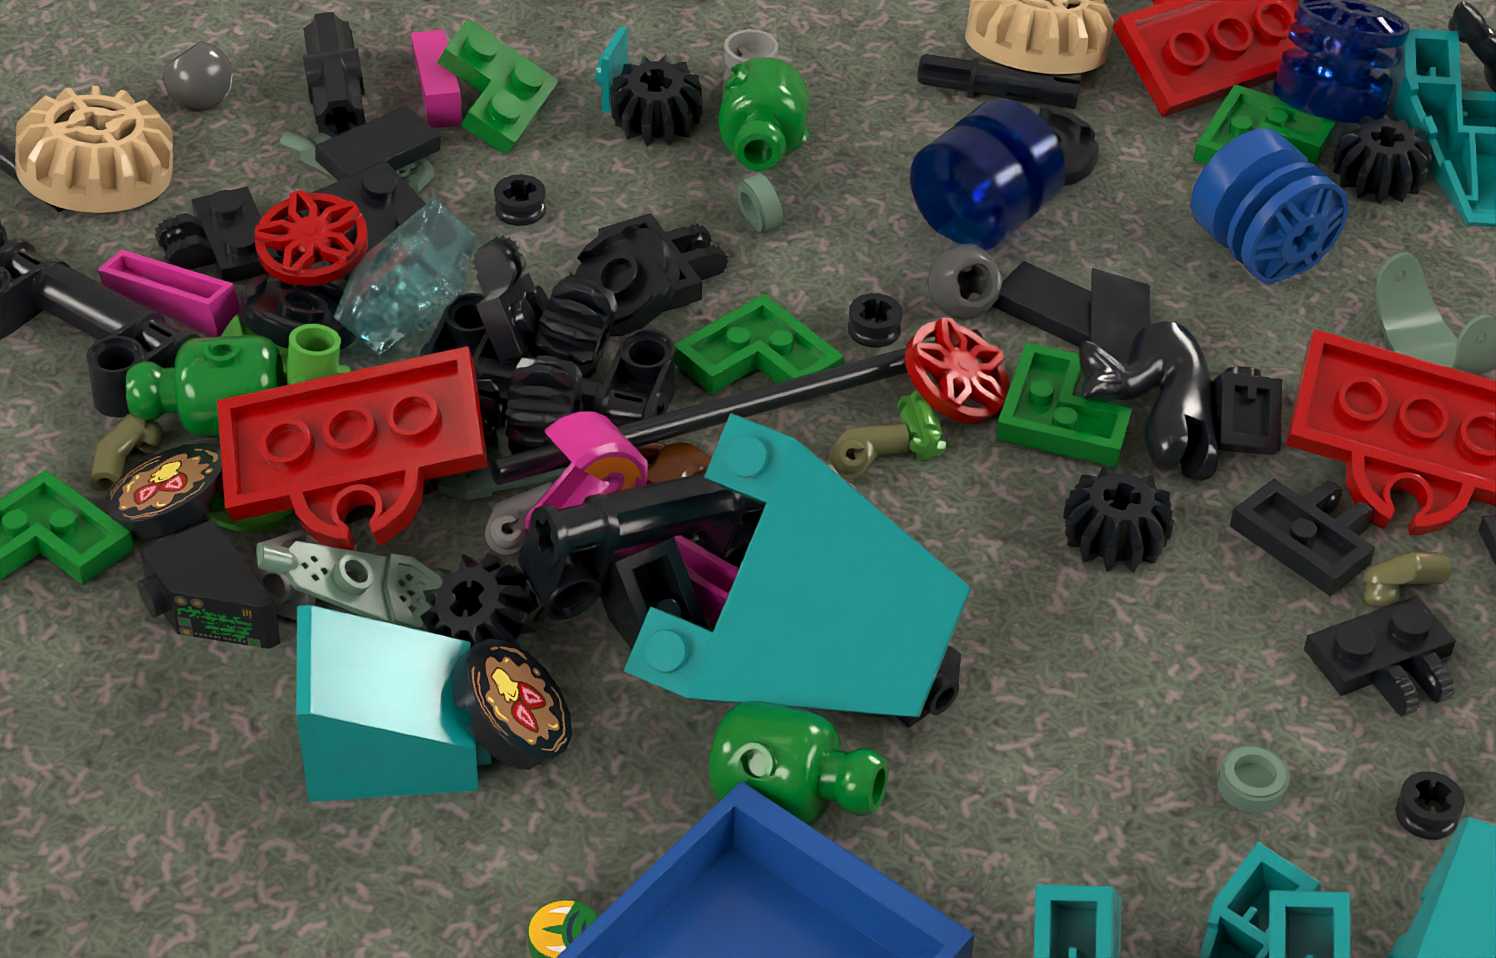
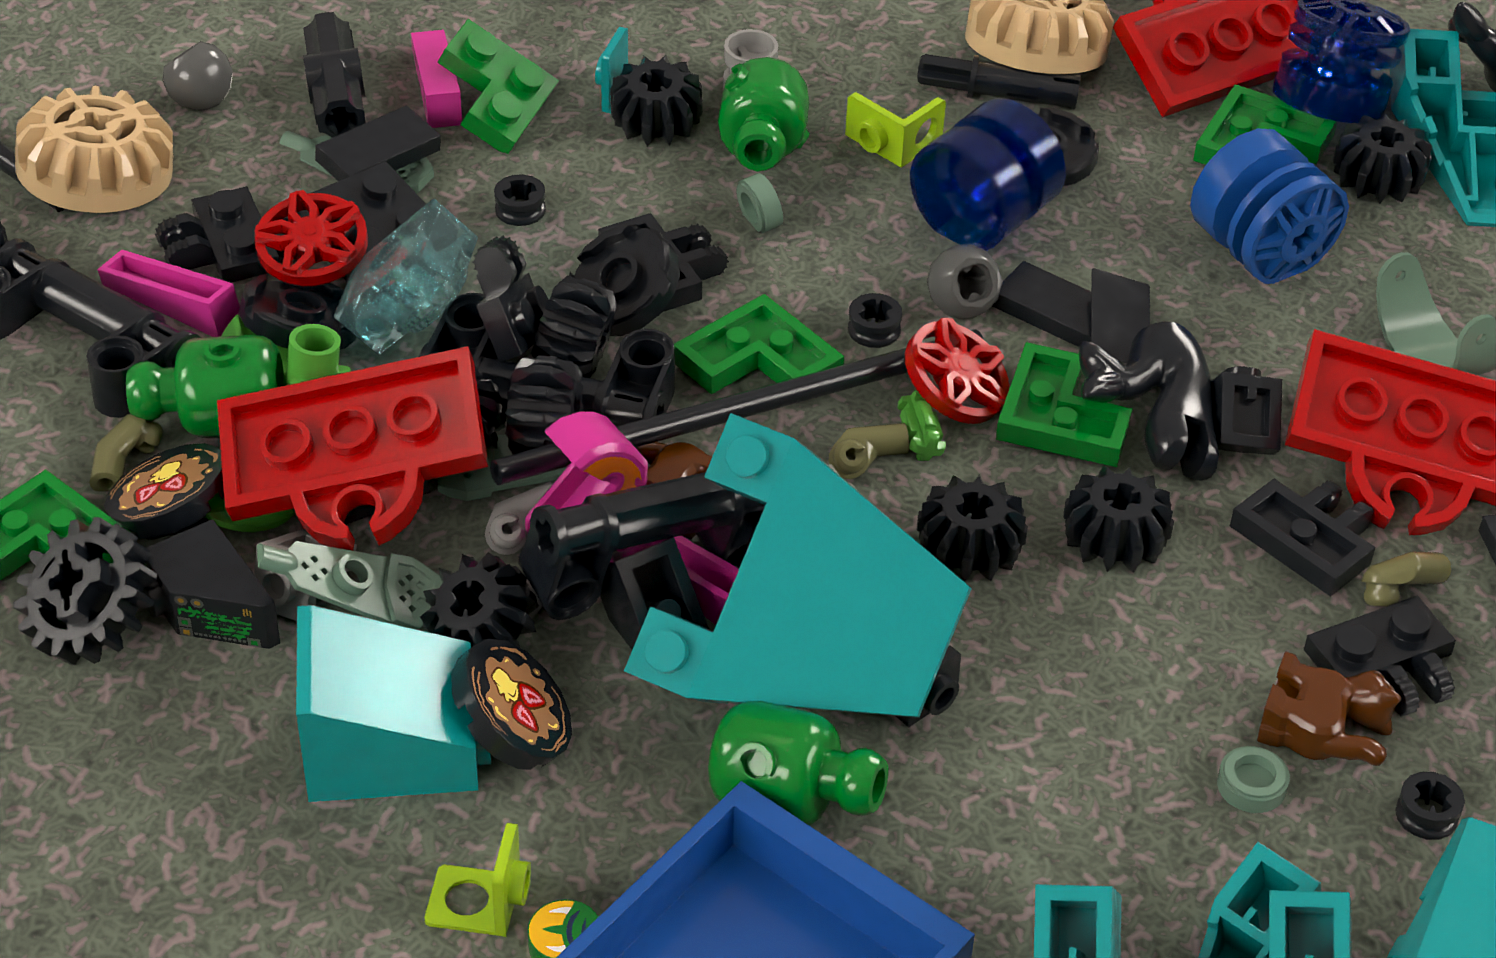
none -> black gear [13,517,157,665]
none -> lime bracket [424,823,531,937]
none -> lime bracket [845,92,946,168]
none -> black gear [917,474,1028,582]
none -> reddish brown animal [1257,651,1401,766]

